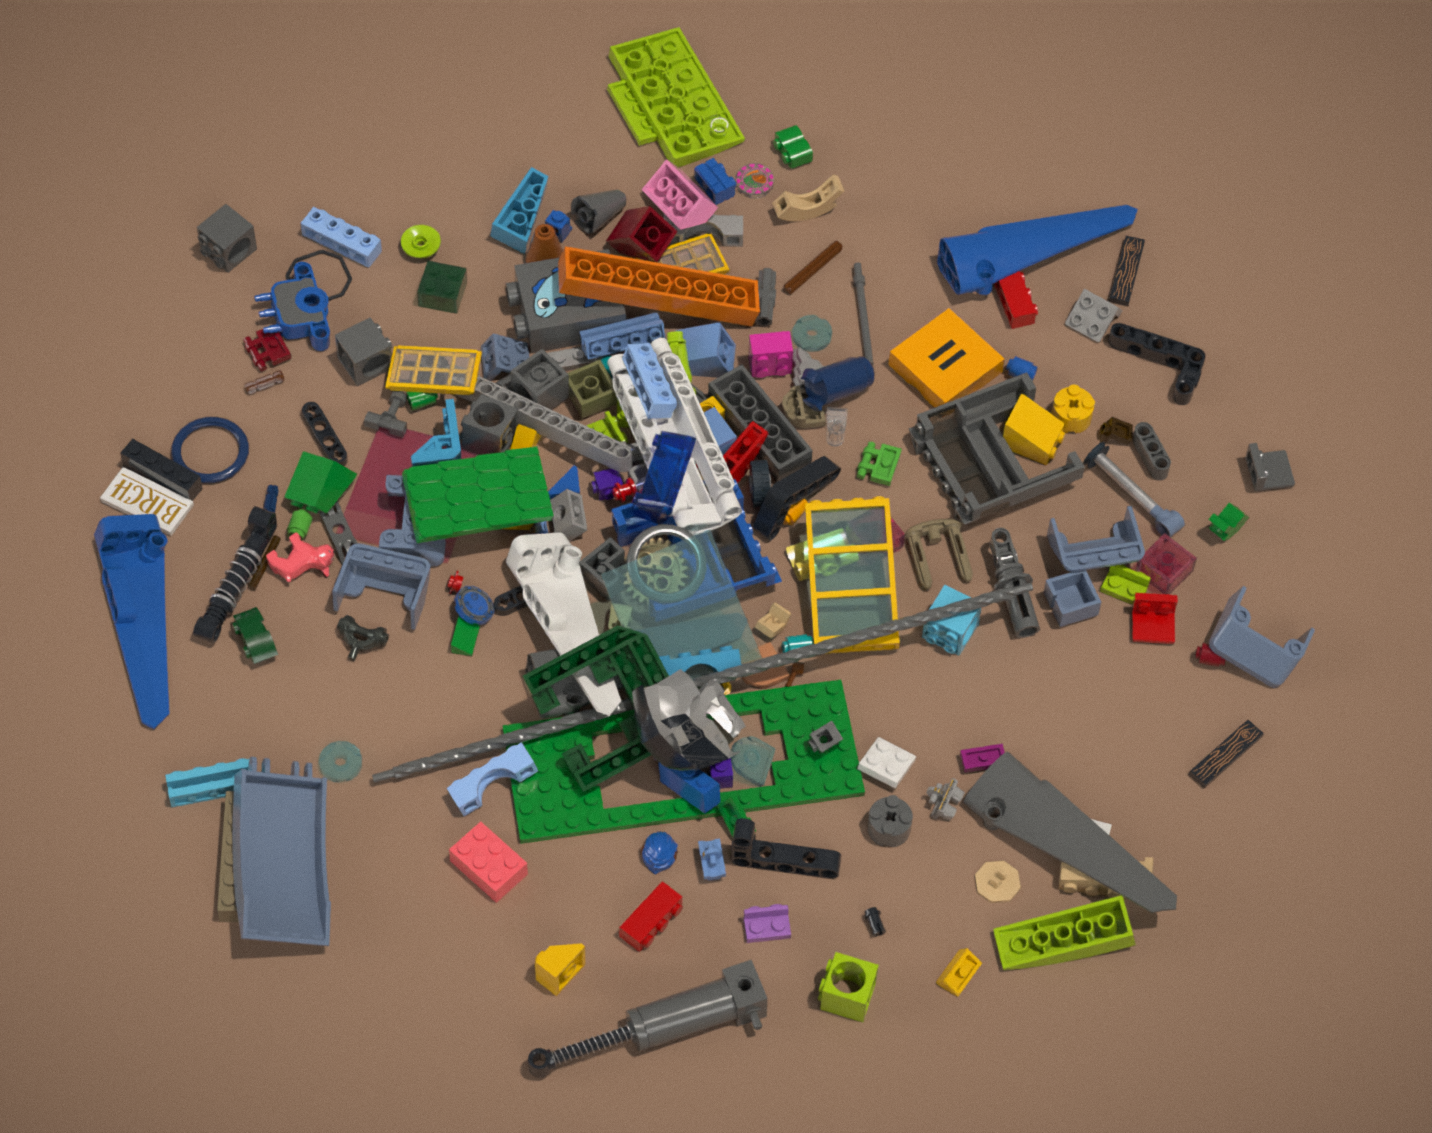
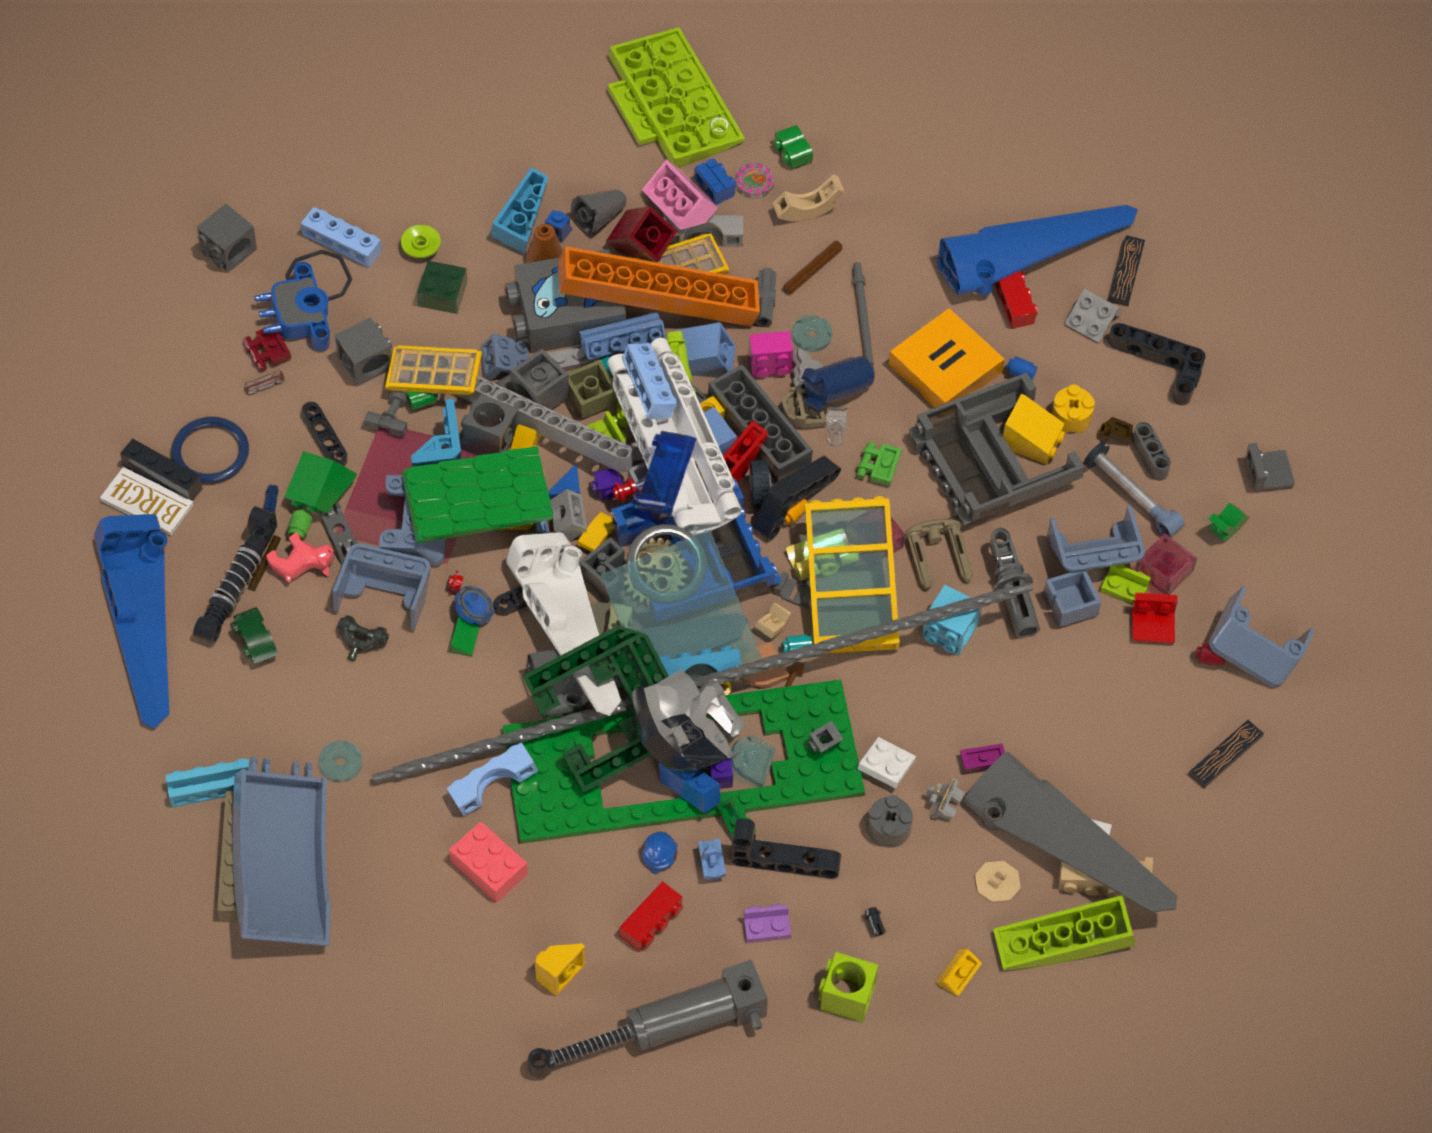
none -> yellow slope [577,512,615,552]
none -> dark grey piece [774,571,817,608]

